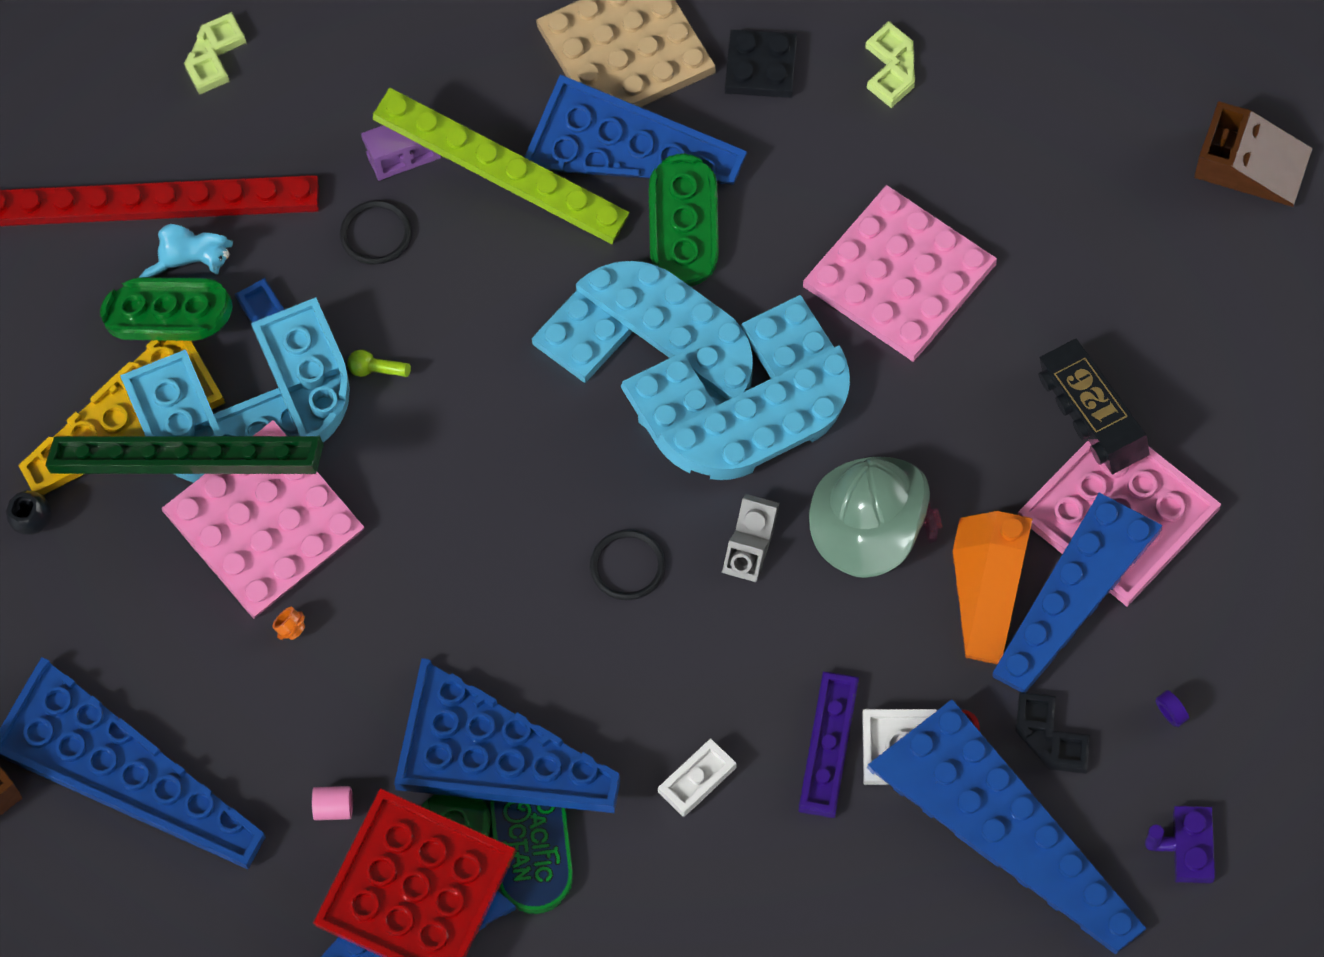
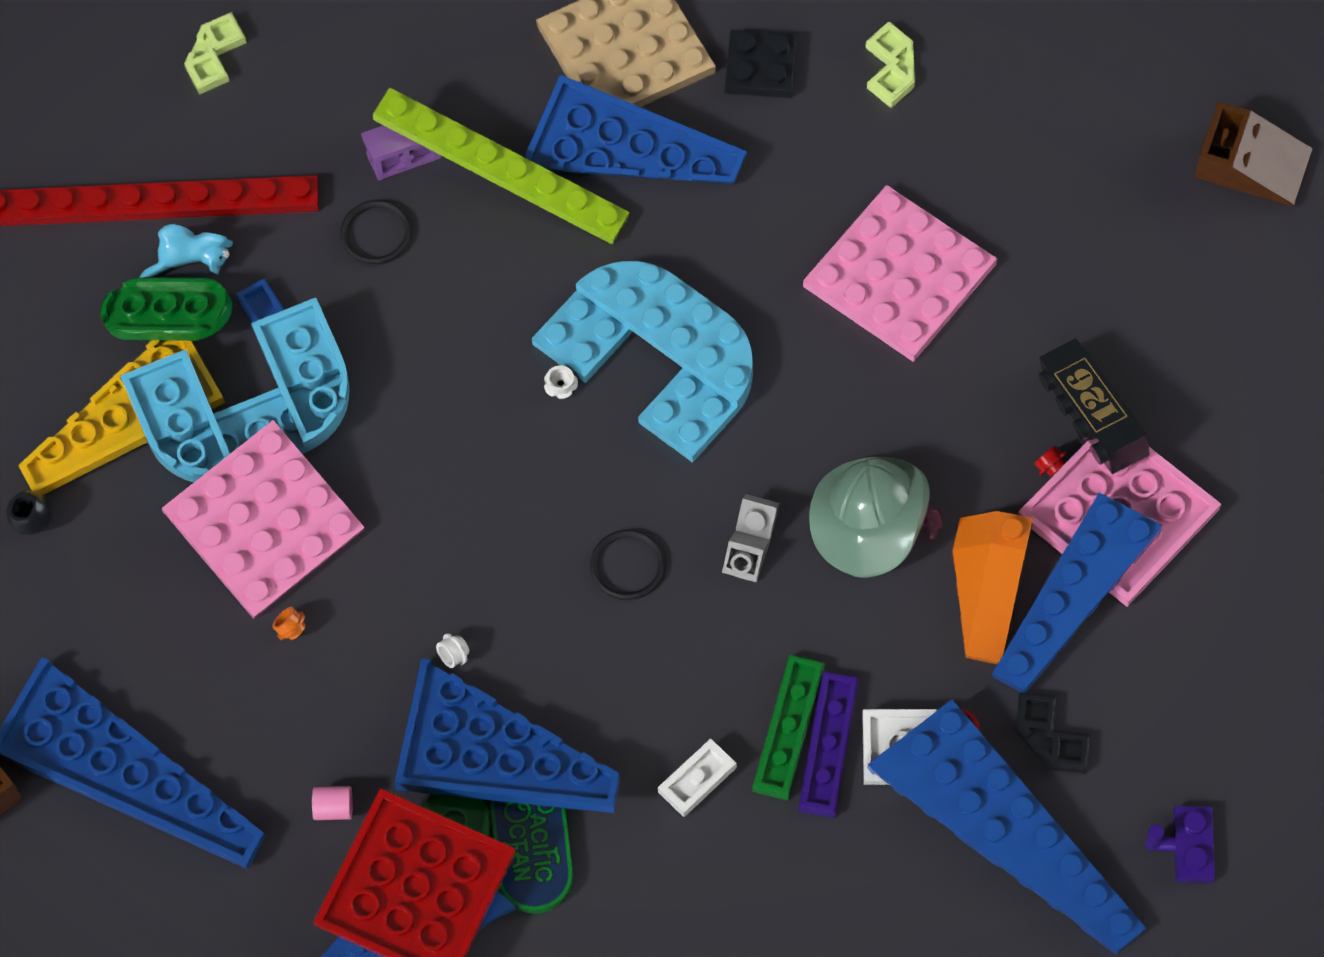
dark green plate [45,436,324,474] -> none
lime bar [347,349,411,377] -> none
medium azure plate [621,295,850,480] -> none
green tile [649,154,719,287] -> none
dark purple tile [1156,690,1189,727] -> none
none -> white plate [436,633,469,668]
none -> white plate [544,365,578,399]
none -> green tile [752,654,825,801]
none -> red plate [1034,445,1067,477]

